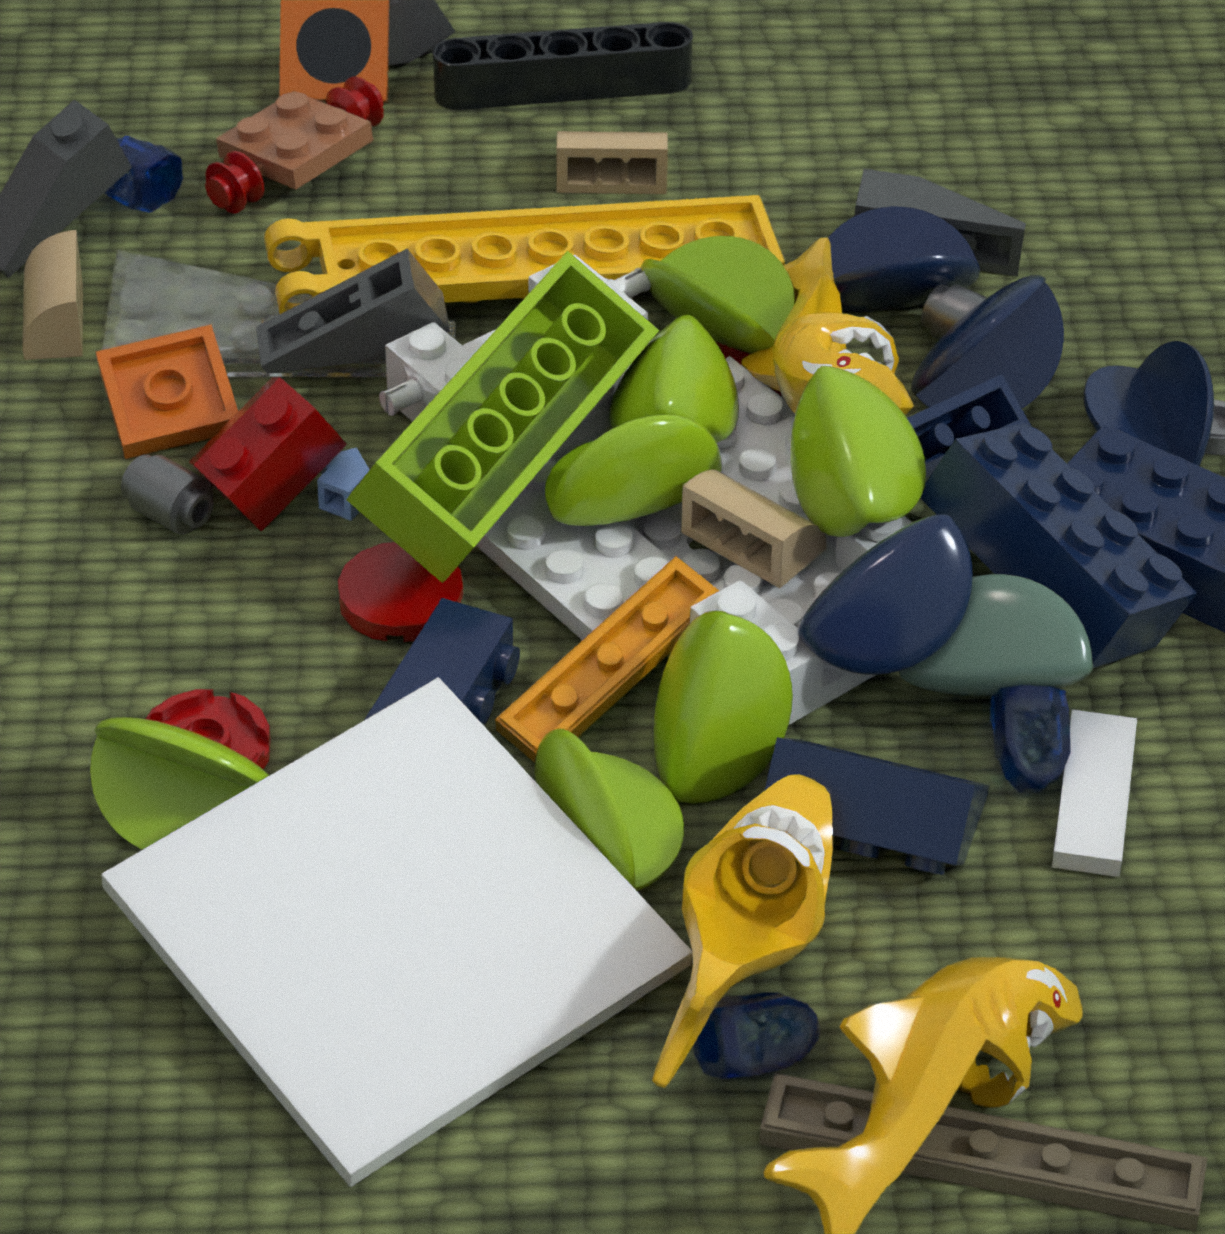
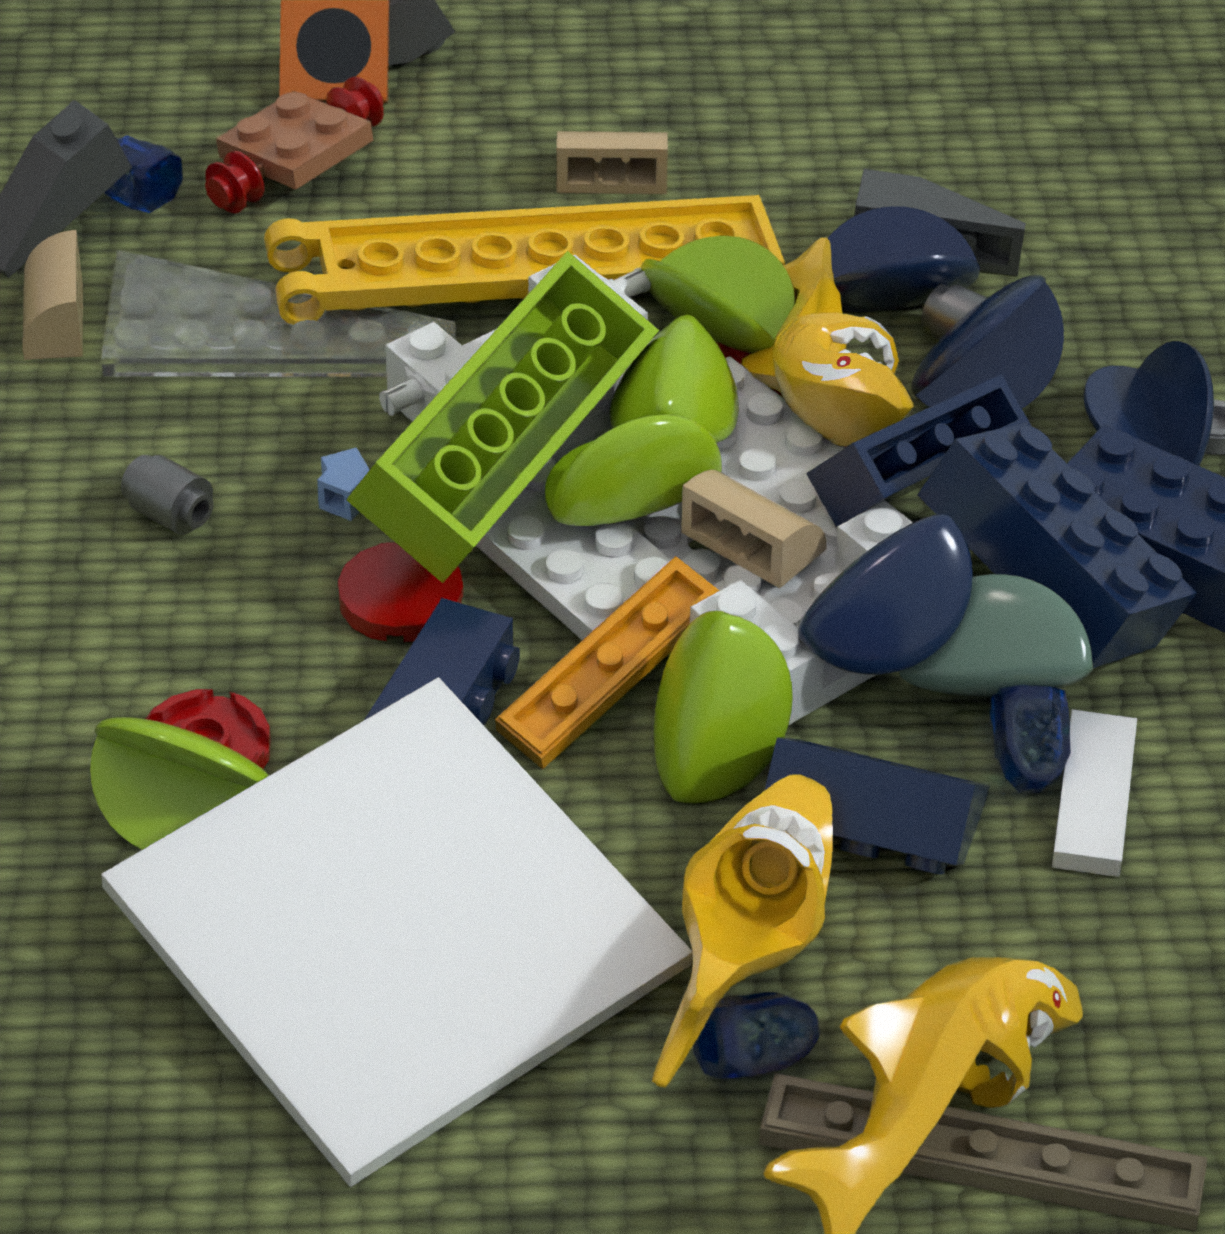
orange tile [96,324,238,459] -> none
red slope [188,377,347,532] -> none
dark grey slope [256,249,450,374] -> none
black beam [433,22,693,110] -> none
lime piece [534,729,684,891] -> none
lime piece [790,366,926,537] -> none

